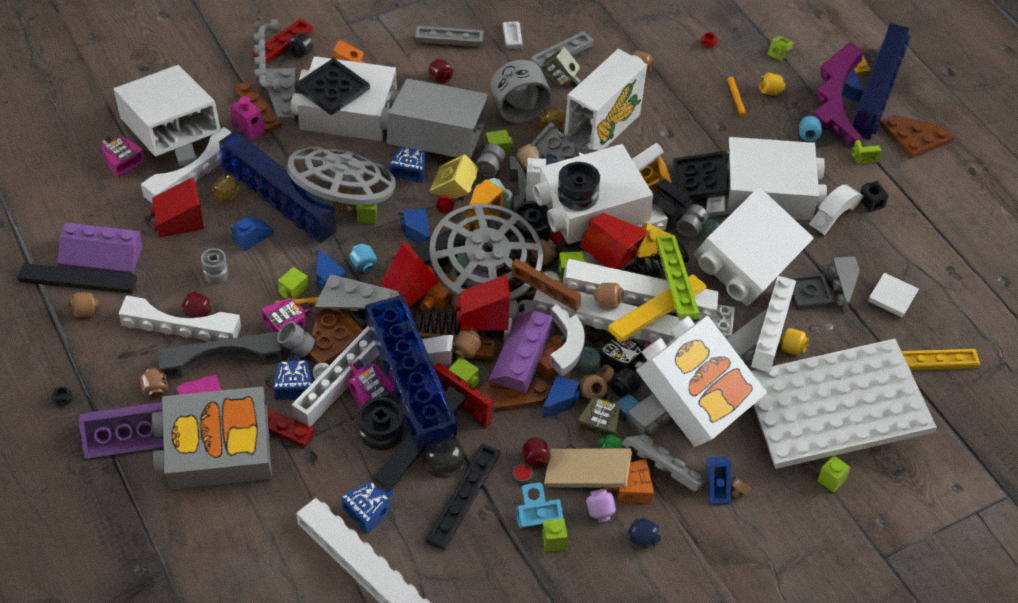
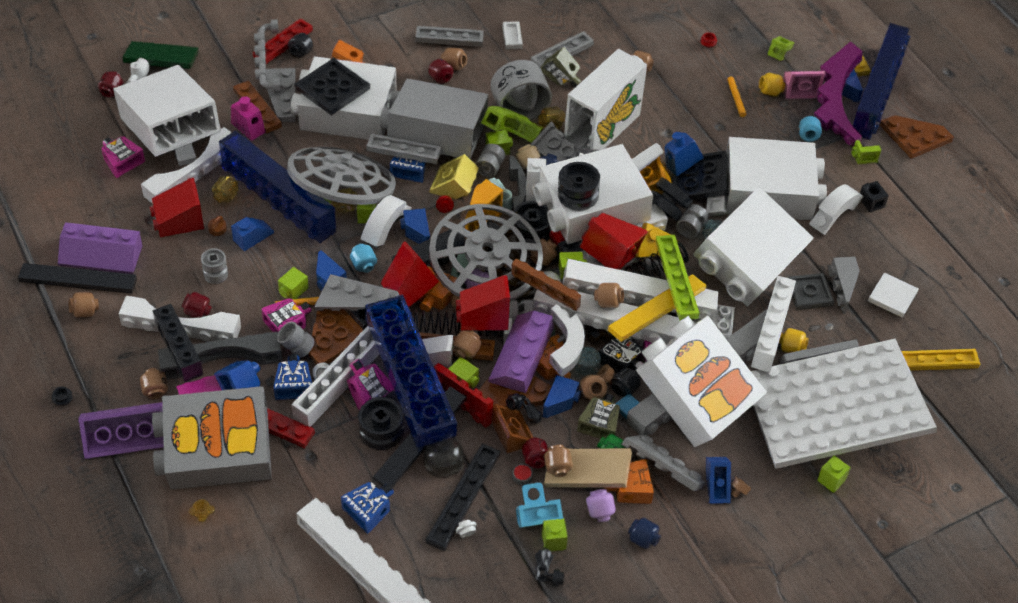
none -> dark red head [97,71,124,98]
none -> dark green tile [122,41,199,69]
none -> white piece [127,58,149,83]
none -> black brick [152,304,203,382]
none -> clear yellow plate [189,499,215,522]
none -> dark orange tile [208,216,227,236]
none -> blue torso [214,360,260,390]
none -> white arch [361,195,412,247]
none -> light grey plate [366,133,441,164]
none -> medium nougat head [441,48,467,71]
none -> white plate [456,520,477,538]
none -> lime arch [481,106,543,143]
none -> dark orange slope [492,404,534,454]
none -> black piece [506,393,543,424]
none -> black piece [535,548,564,587]
none -> medium nougat head [544,445,573,477]
none -> blue torso [664,132,704,176]
none -> light grey plate [779,339,859,364]
none -> bright pink slope [783,71,825,99]

